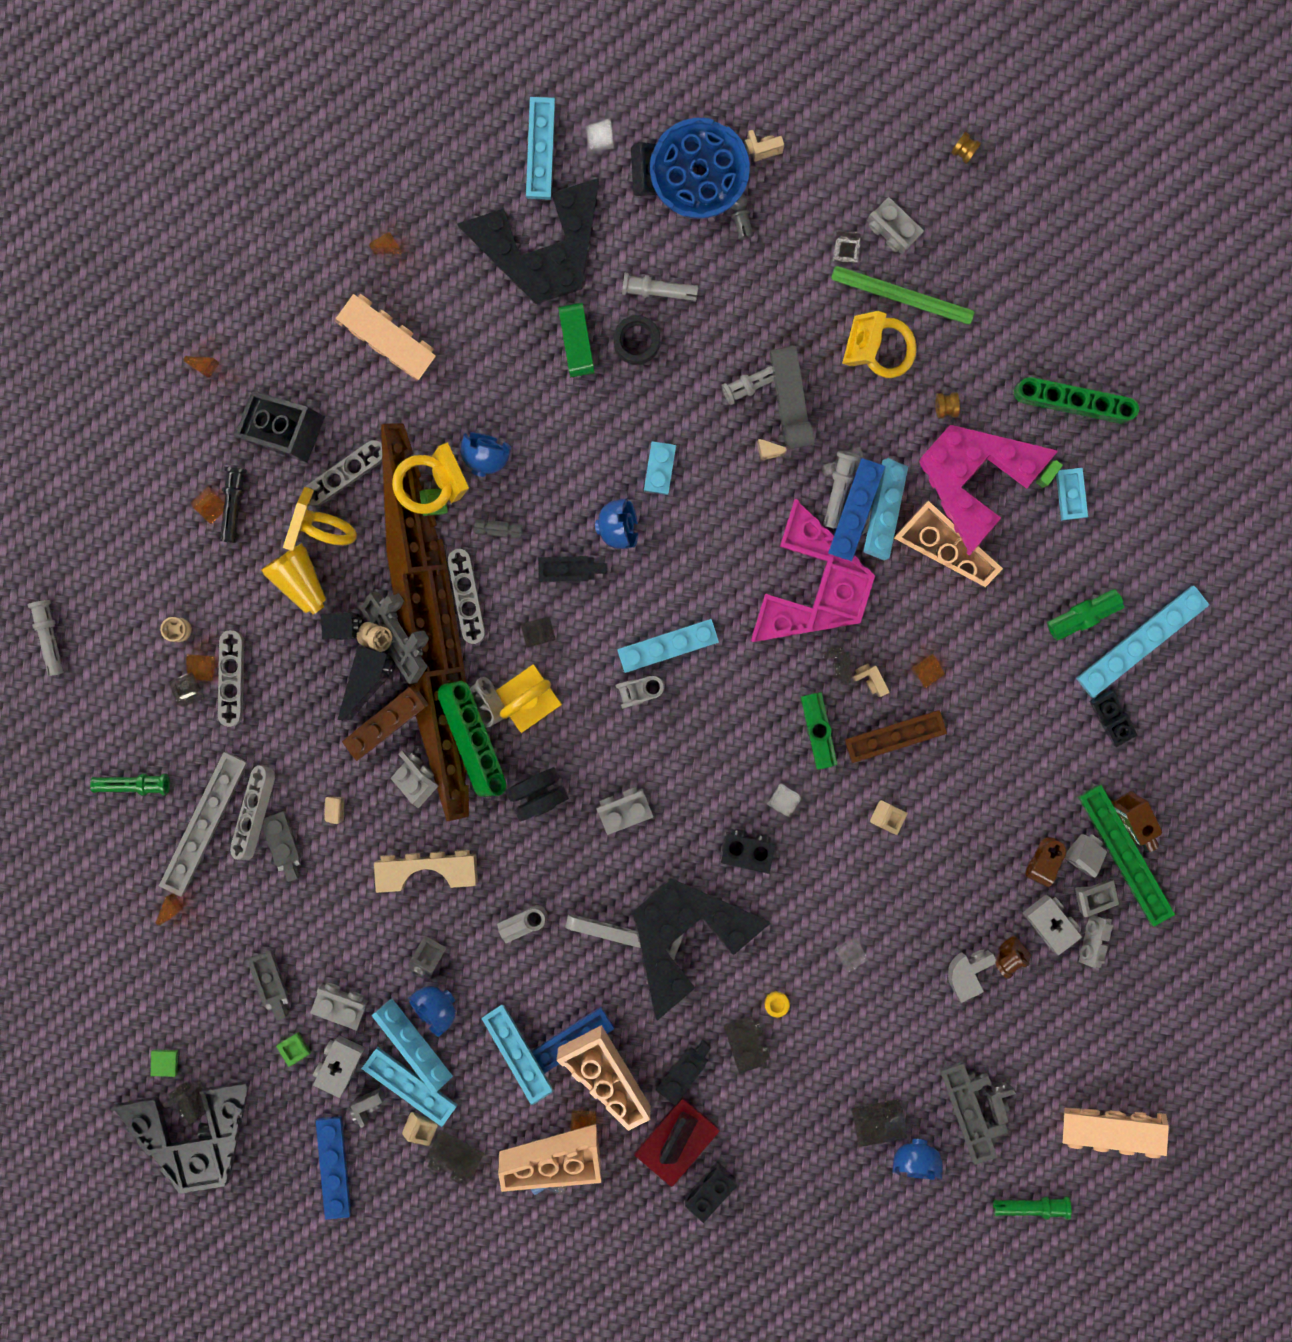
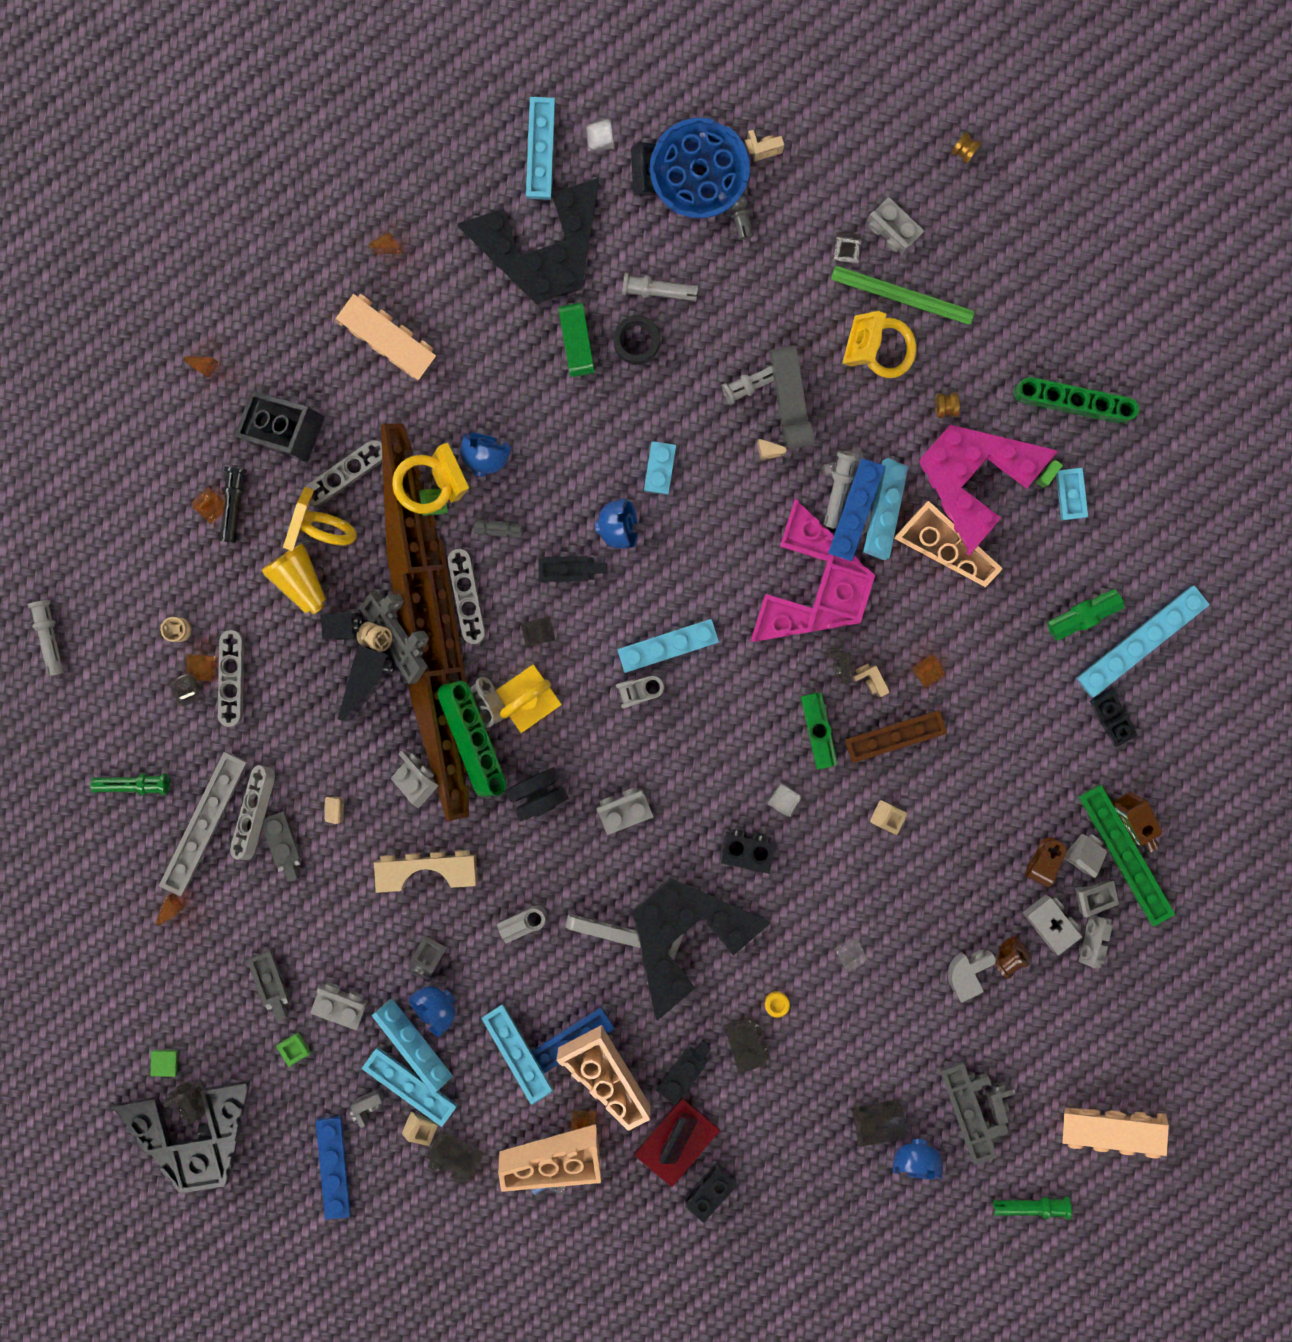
light grey brick [313,1035,366,1098] -> none
reddish brown plate [342,685,429,761] -> none

